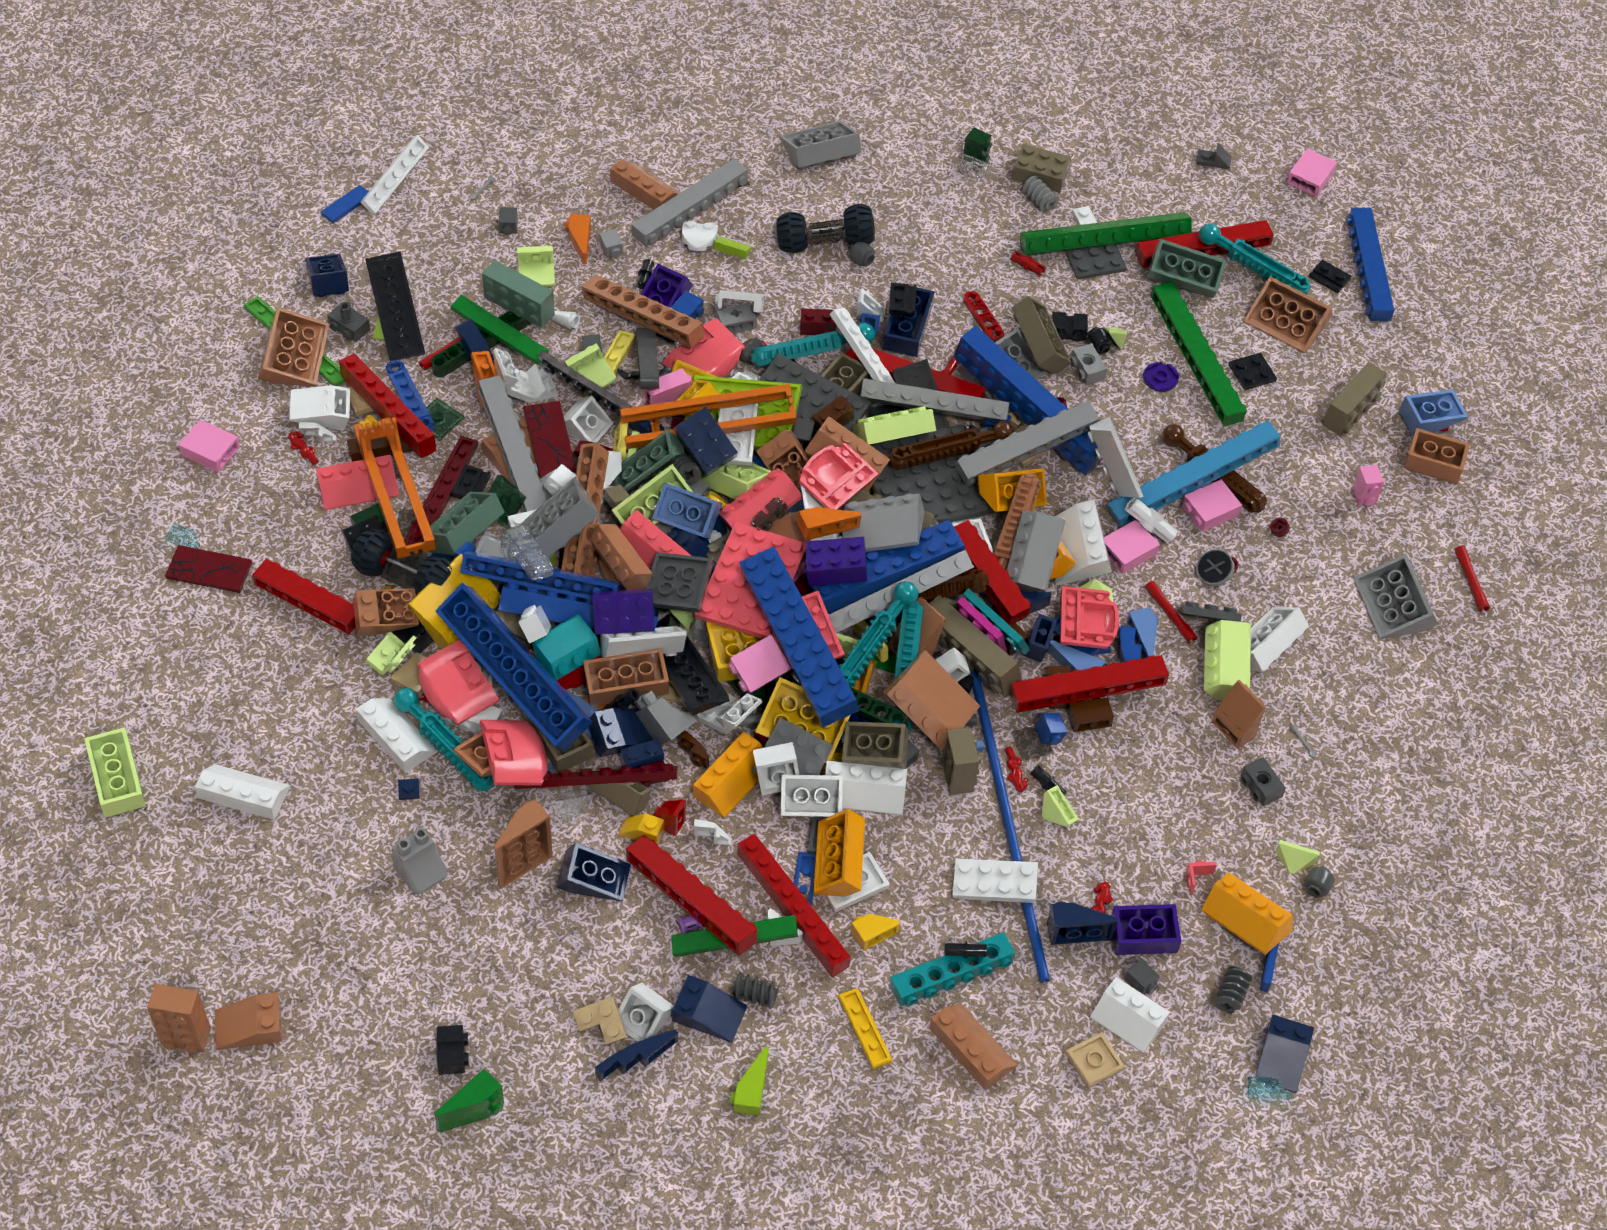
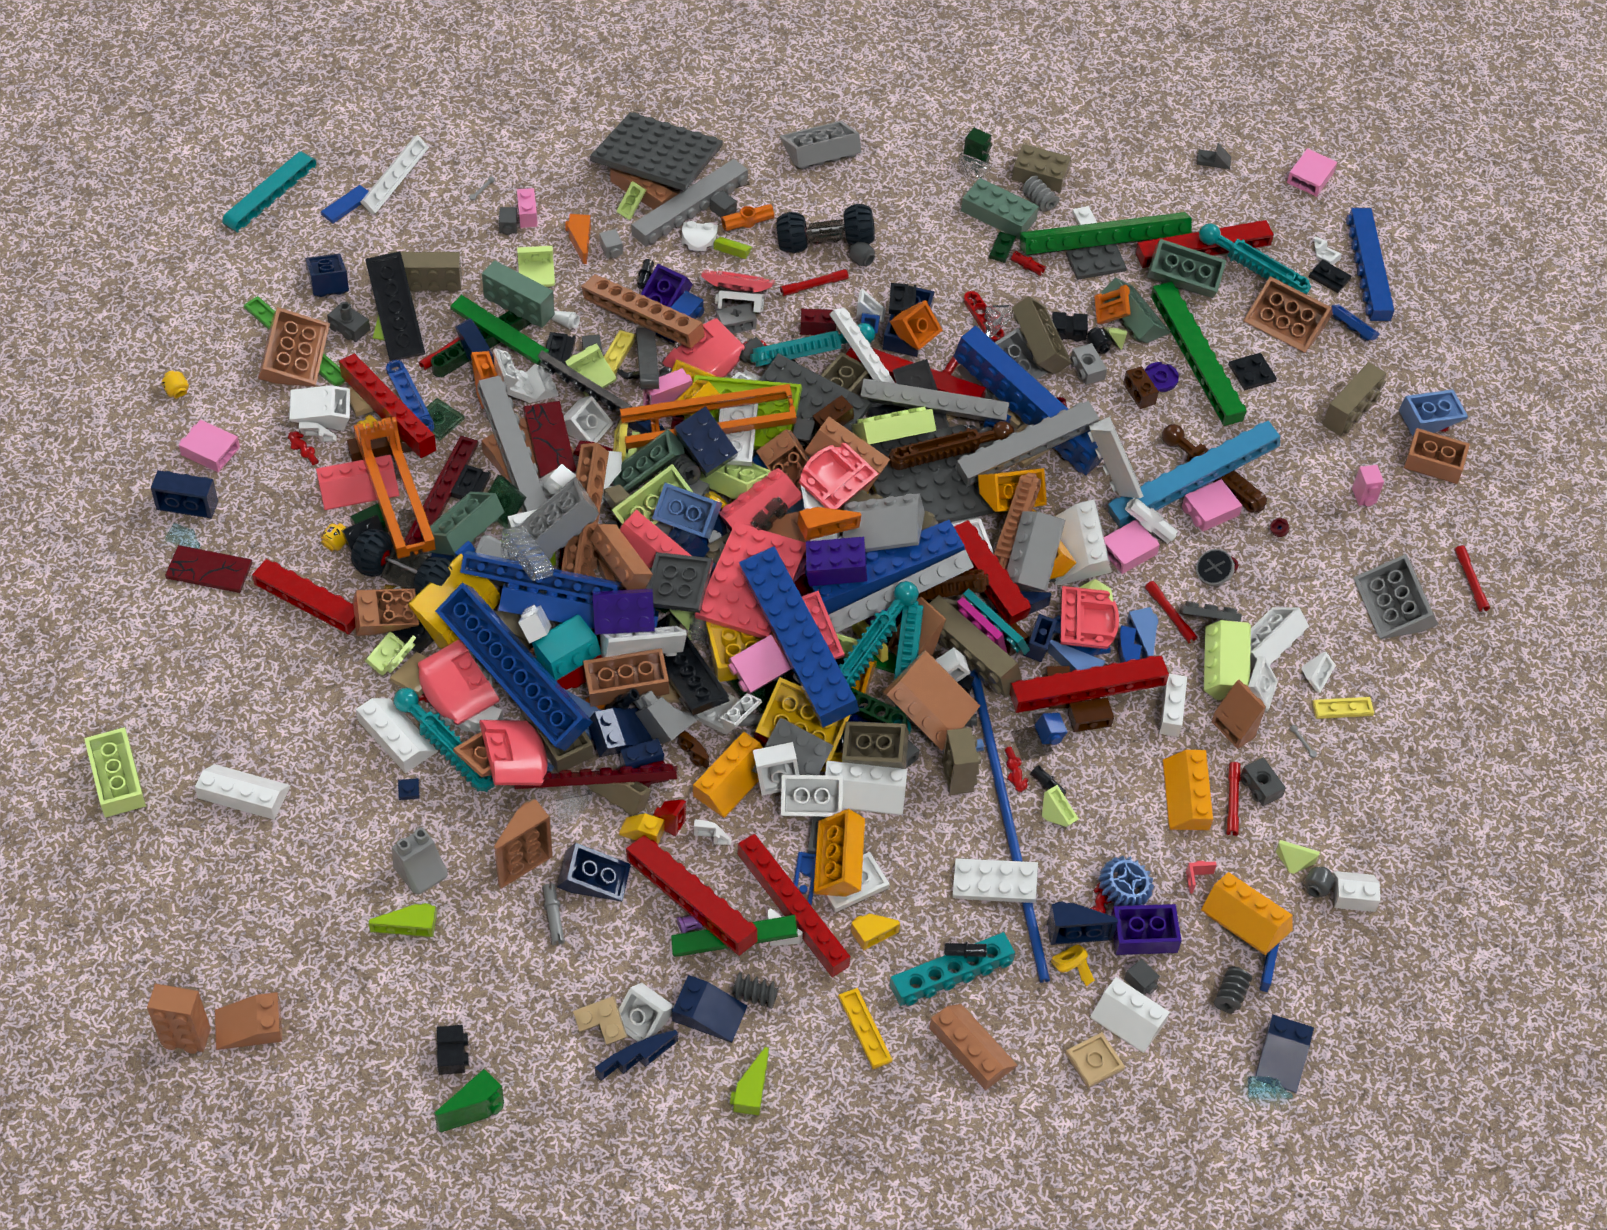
none -> dark blue brick [151,470,218,519]
none -> yellow head [161,370,189,399]
none -> teal beam [222,151,317,233]
none -> yellow head [321,523,346,552]
none -> lime slope [369,903,437,937]
none -> dark tan brick [388,252,462,292]
none -> bright pink brick [517,188,538,228]
none -> light grey pin [542,884,565,945]
none -> black plate [546,332,576,365]
none -> dark grey plate [590,112,723,191]
none -> yellowish green slope [616,181,646,220]
none -> coral slope [701,269,775,293]
none -> dark grey brick [710,190,737,218]
none -> orange piece [721,204,775,231]
none -> red piece [780,269,849,297]
none -> orange slope [890,300,943,350]
none -> sand green brick [961,178,1039,240]
none -> clear slope [984,305,1013,338]
none -> dark green plate [989,231,1016,263]
none -> yellow piece [1051,944,1095,986]
none -> orange plate [1094,285,1131,324]
none -> medium blue gear [1098,856,1154,906]
none -> sand green slope [1101,277,1171,343]
none -> reddish brown brick [1123,366,1159,409]
none -> white brick [1159,674,1187,737]
none -> light orange slope [1163,749,1213,830]
none -> red piece [1226,762,1241,836]
none -> white plate [1248,656,1278,712]
none -> white slope [1301,652,1336,693]
none -> light yellow tile [1312,697,1374,719]
none -> white slope [1314,236,1341,265]
none -> blue plate [1331,304,1380,341]
none -> white slope [1333,871,1380,912]

